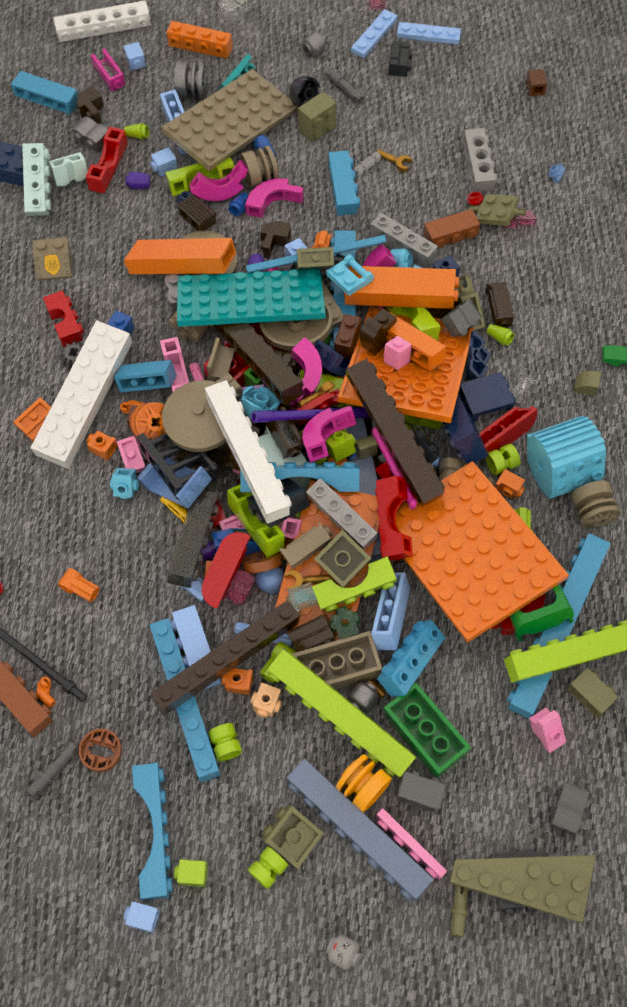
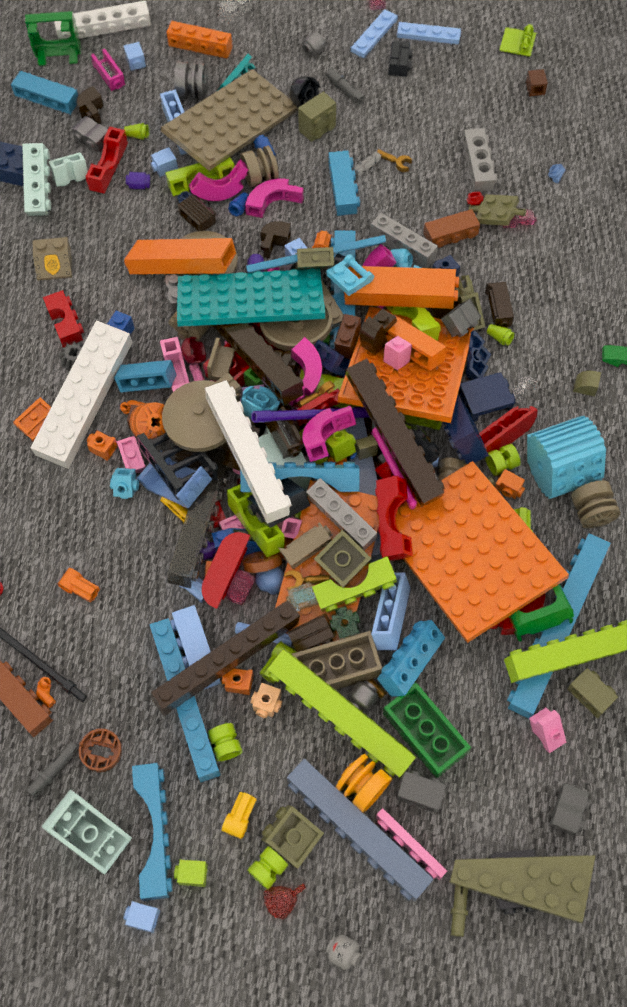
none -> green piece [25,11,81,66]
none -> light aqua brick [41,789,132,874]
none -> dark red hair [181,337,206,365]
none -> yellow piece [221,792,257,839]
none -> clear red piece [264,883,306,920]
none -> lime hinge [499,24,536,57]

